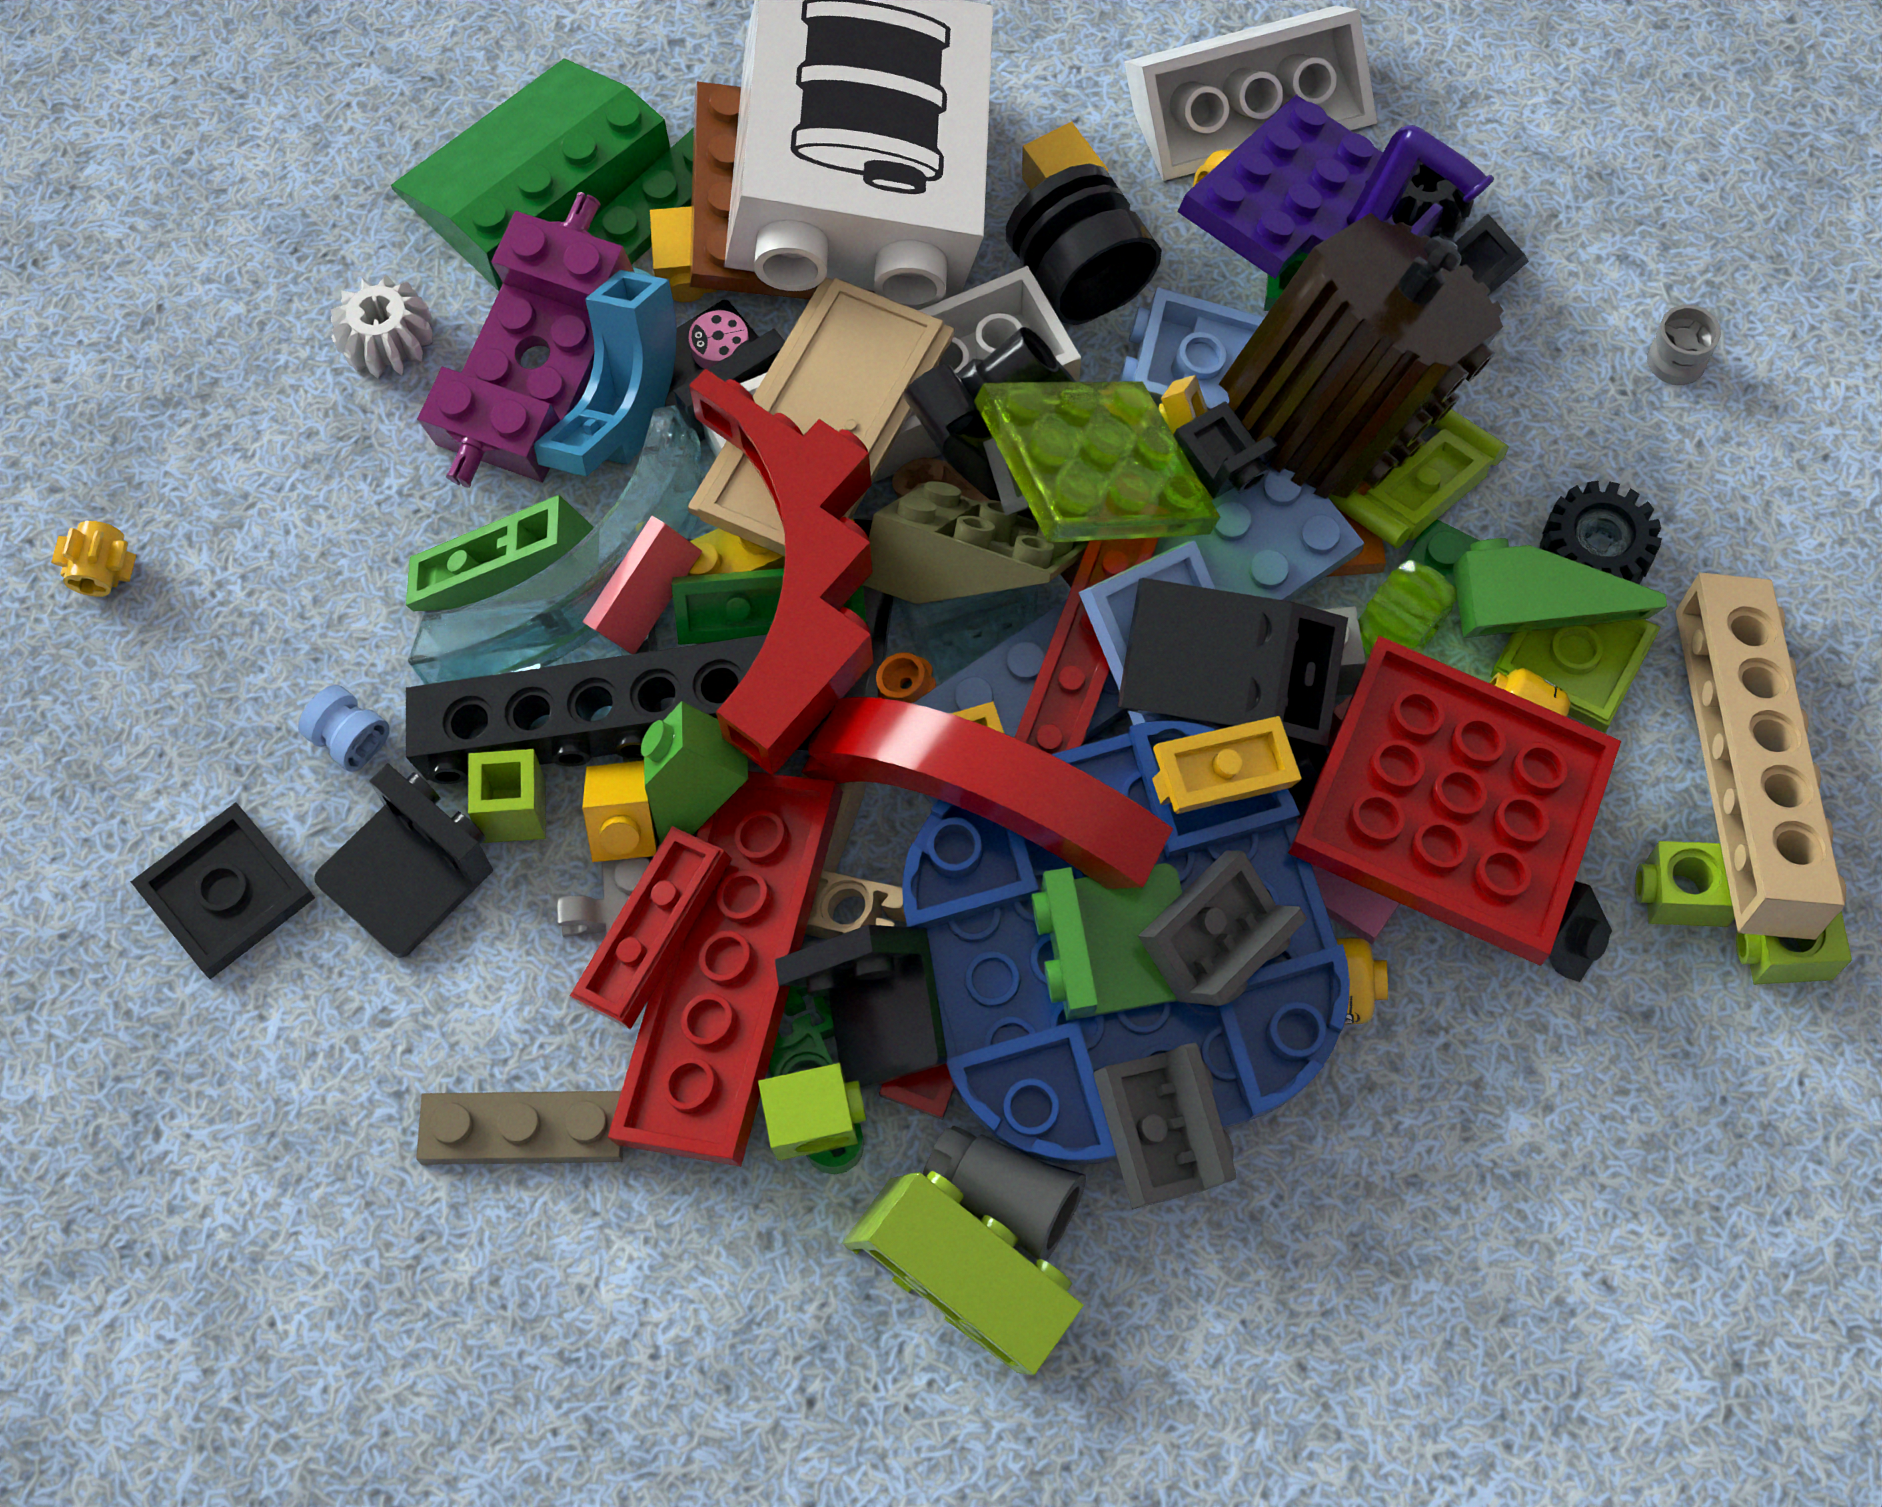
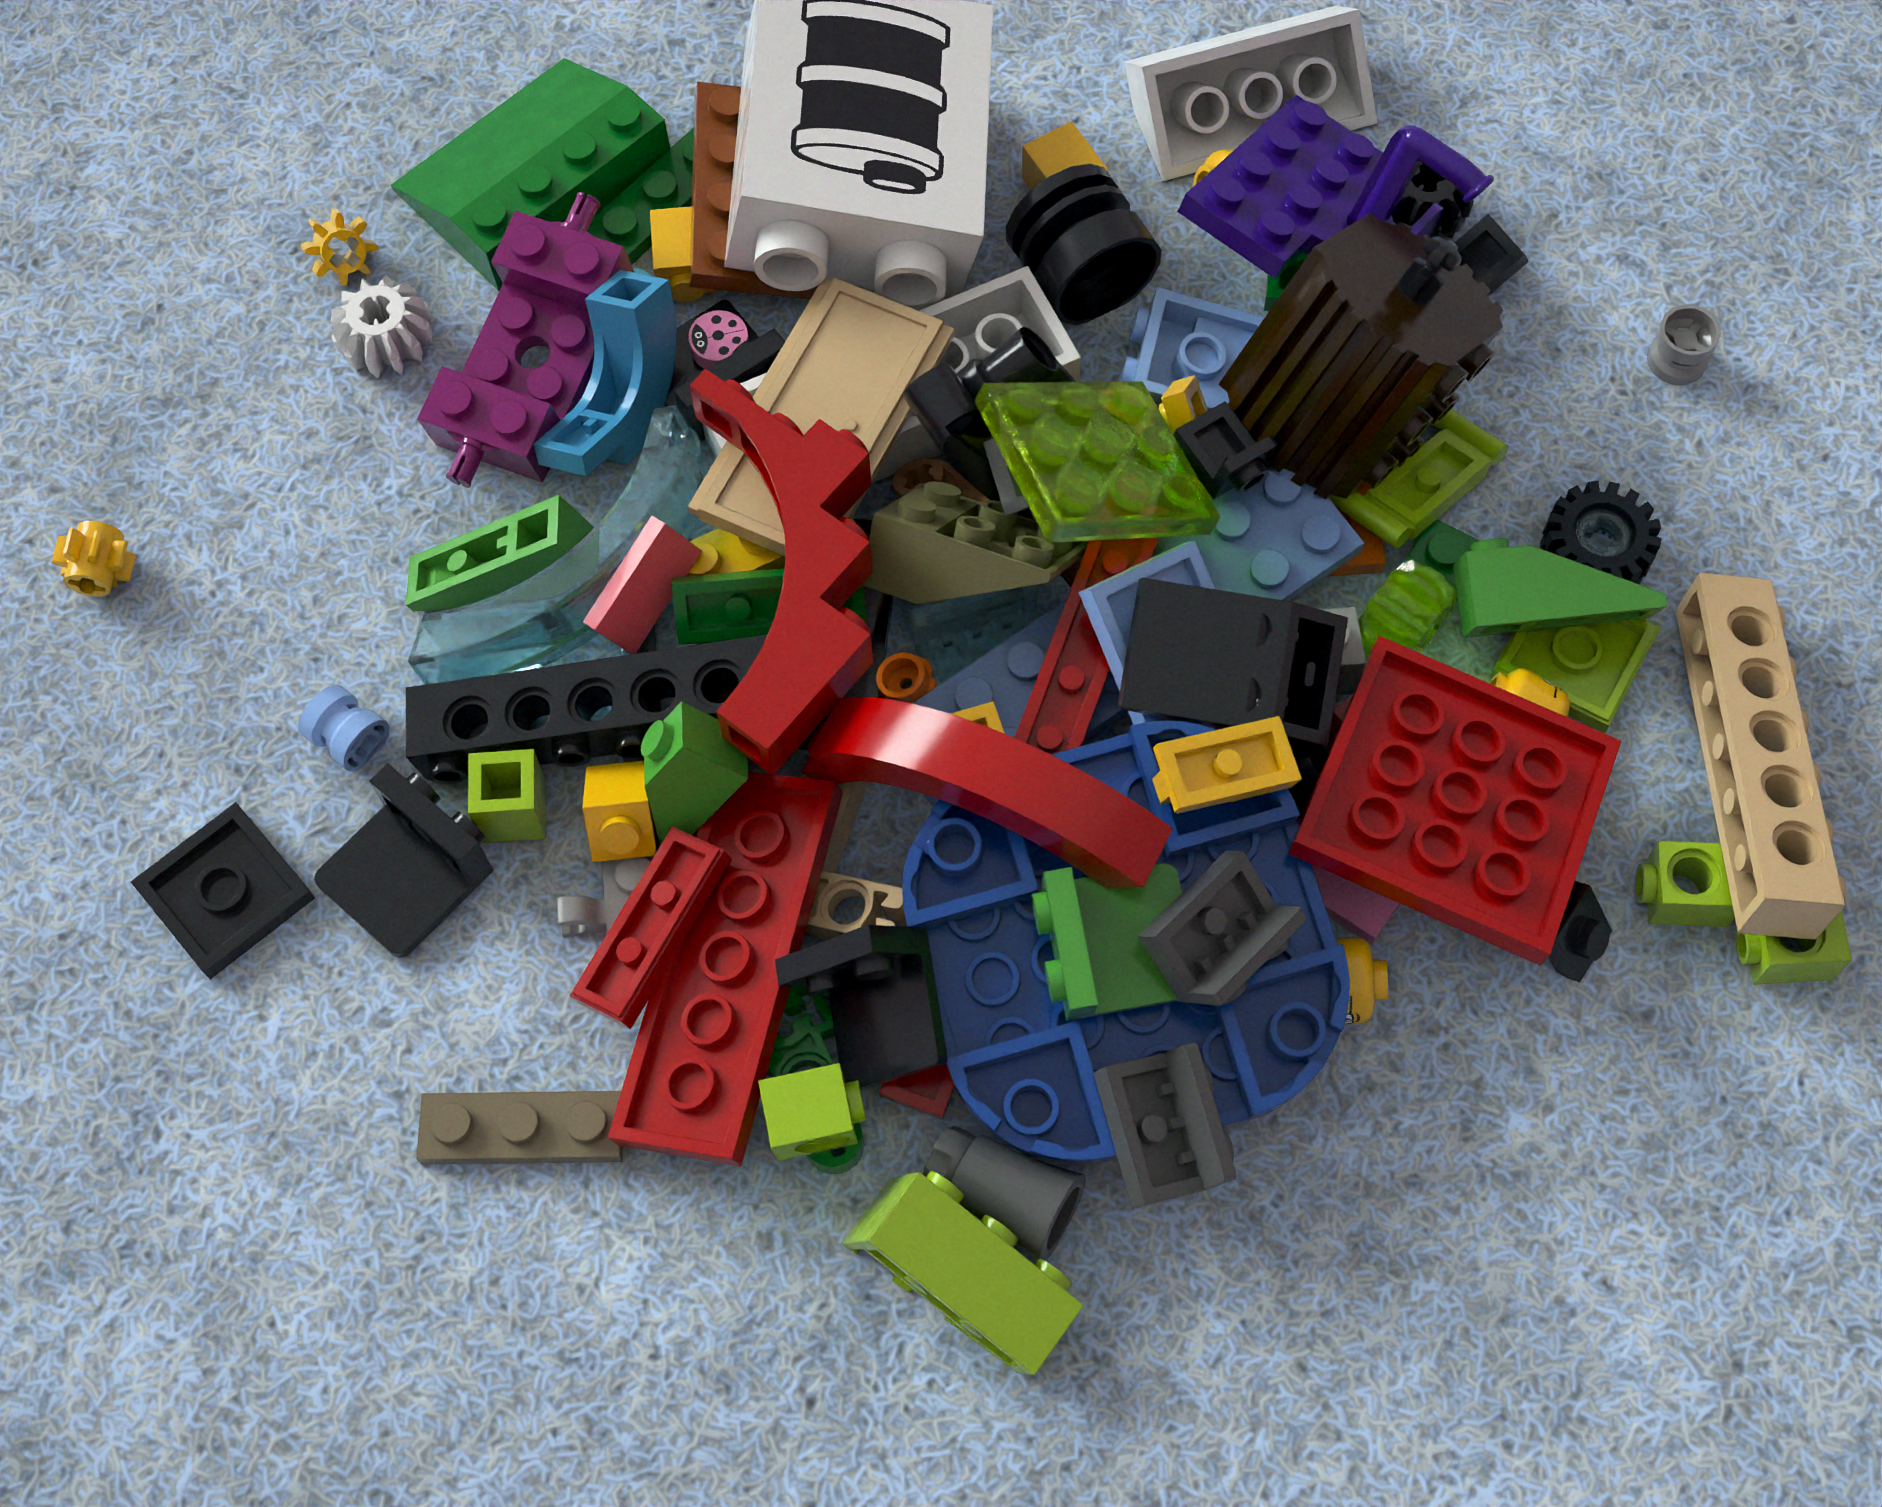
none -> yellow gear [301,208,378,286]

